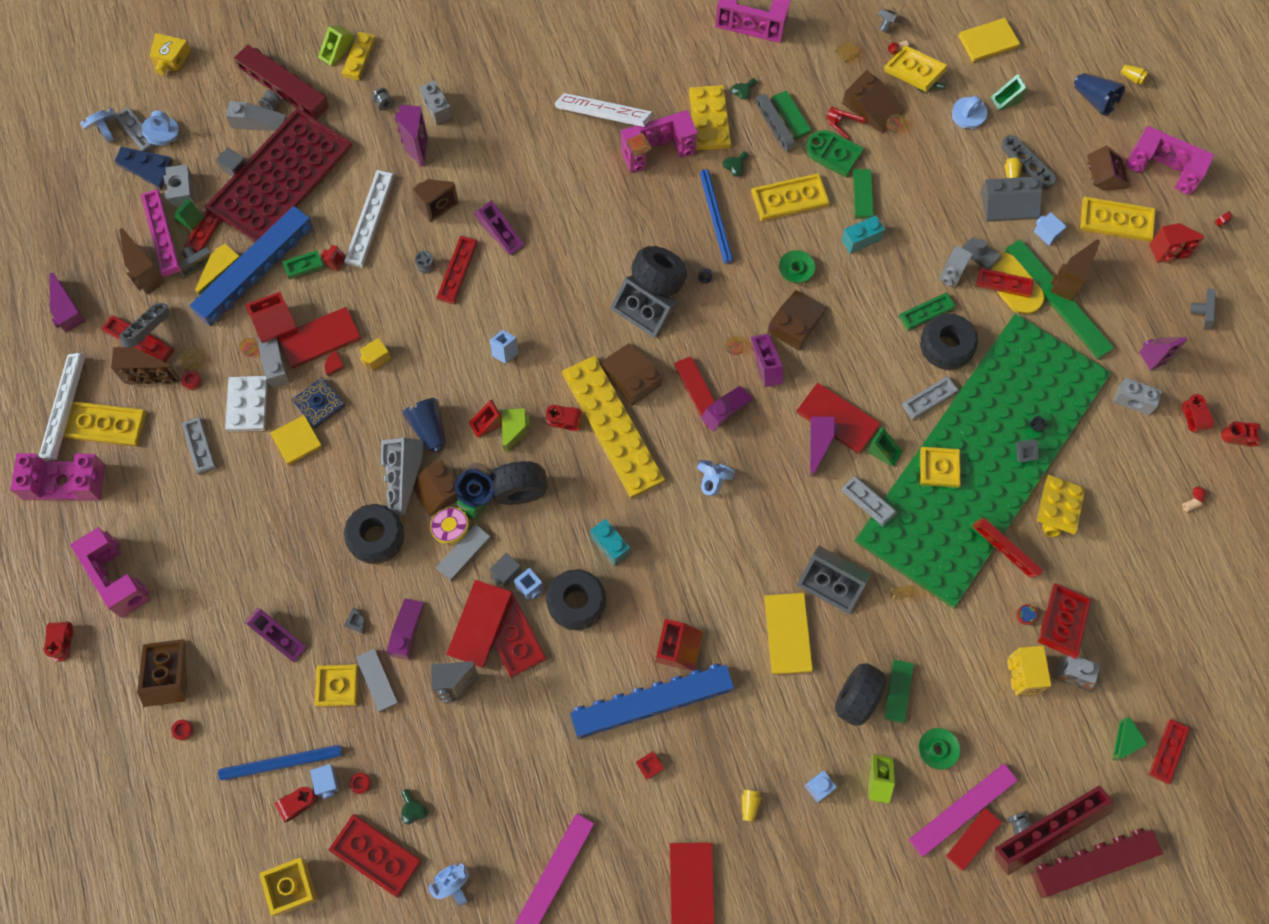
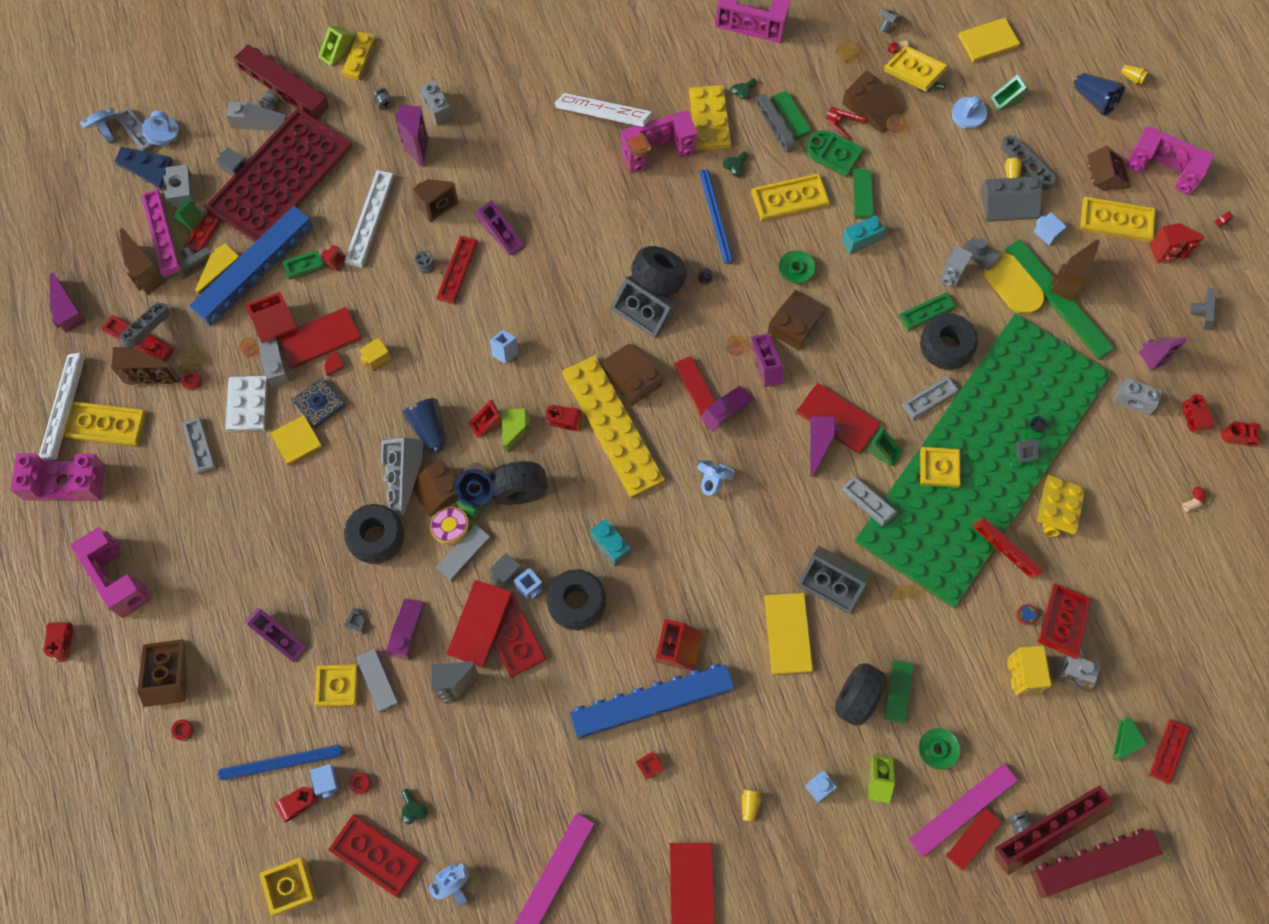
yellow torso [150,33,191,76] -> none
red tile [976,268,1034,298] -> none

